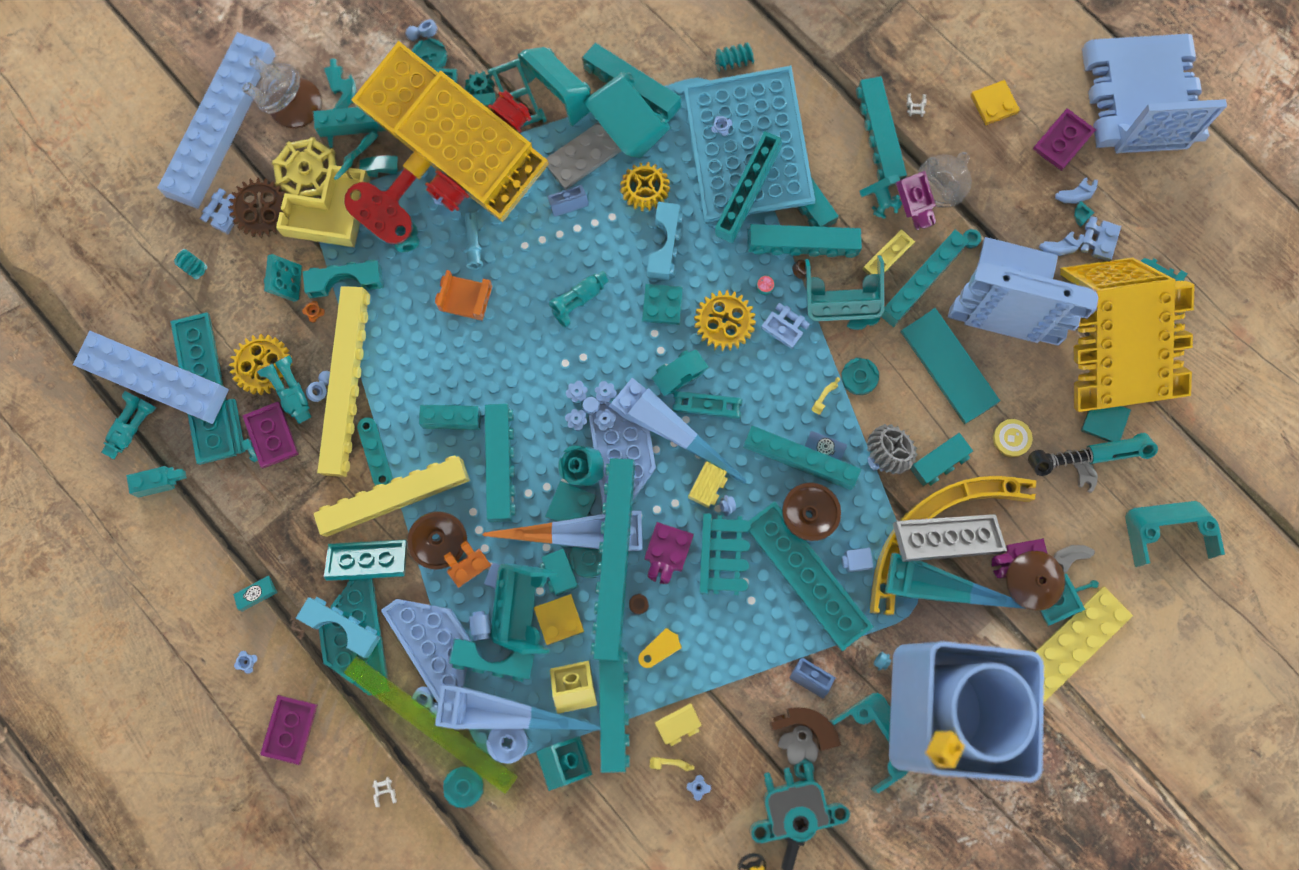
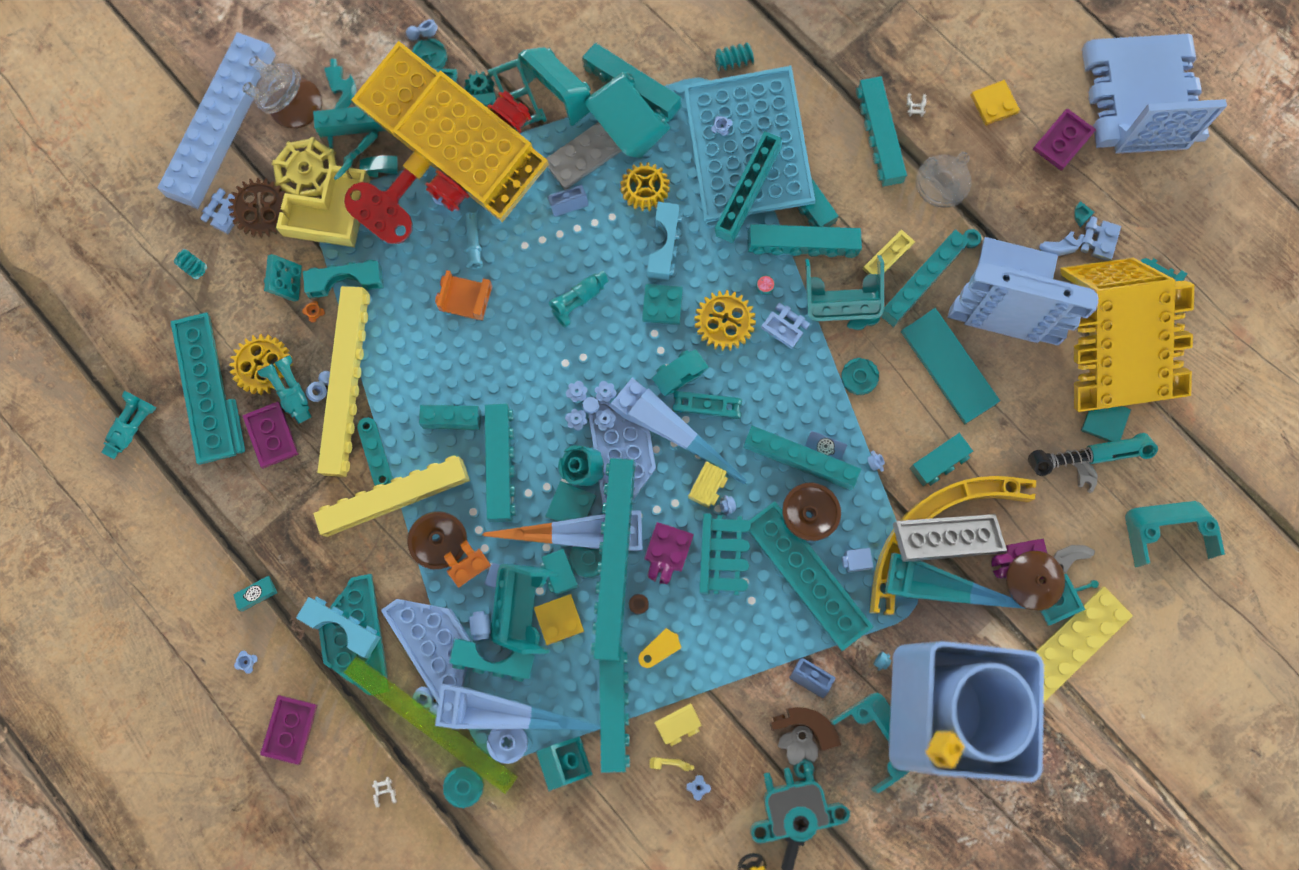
light blue brick [73,330,229,424] -> none
teal hinge [126,466,187,498] -> none
teal tile [242,439,258,462] -> none
plate [324,539,407,581] -> none
teal piece [394,222,419,252] -> none
light yellow slope [550,661,597,714] -> none
reddish brown tile [792,260,806,279] -> none
light yellow piece [811,377,840,415] -> none
teal piece [859,175,902,219] -> none
light grey gear [866,424,918,475] -> none
magenta plate [896,171,936,230] -> none
light yellow tile [993,419,1033,457] -> none
light blue piece [1055,178,1098,204] -> none

